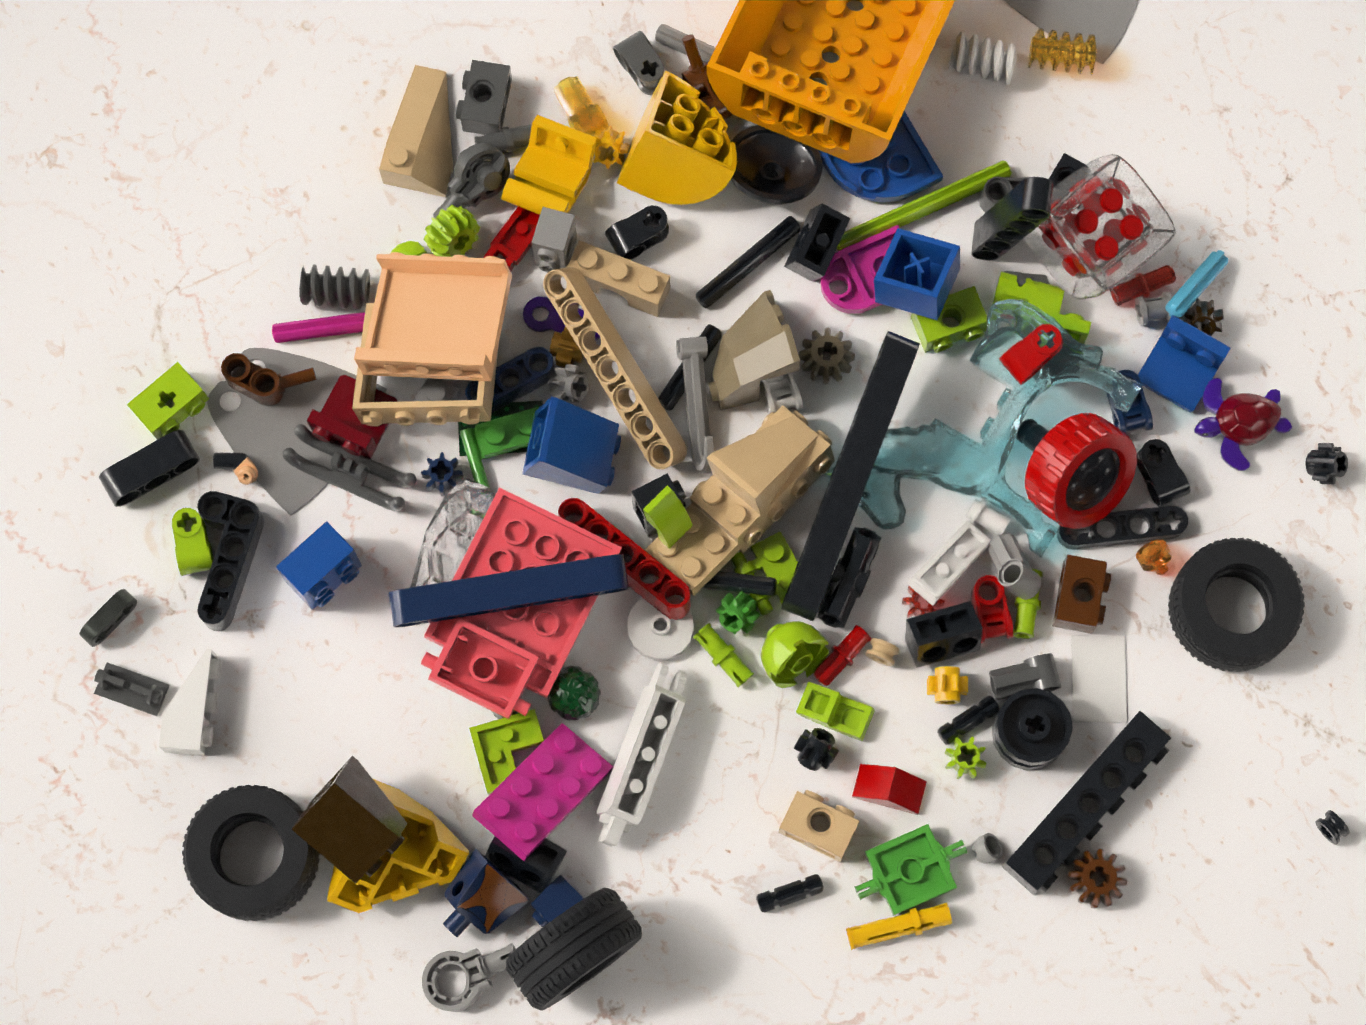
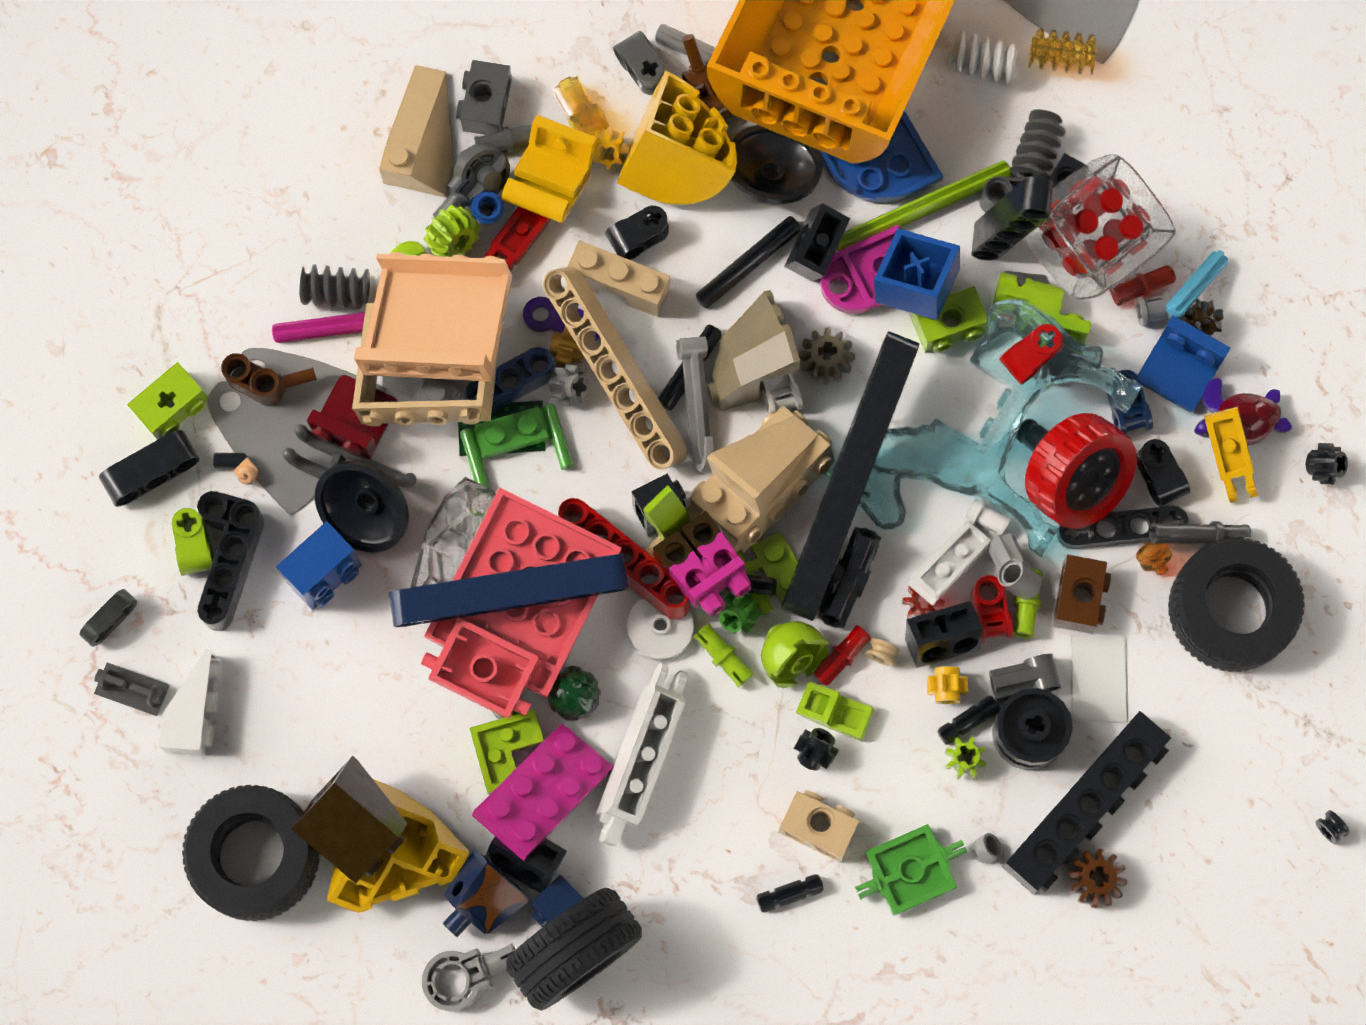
dark blue gear [421,452,464,497] -> none
blue slope [522,397,621,494] -> none
light grey brick [532,207,577,273] -> none
yellow pin [846,902,952,950] -> none
red slope [852,764,927,815] -> none
none -> black dish [315,461,409,553]
none -> blue cone [471,192,504,224]
none -> dark pink hips [653,511,751,617]
none -> dark grey piece [1010,109,1066,179]
none -> dark grey pin [1149,521,1251,544]
none -> yellow hinge [1204,407,1258,503]

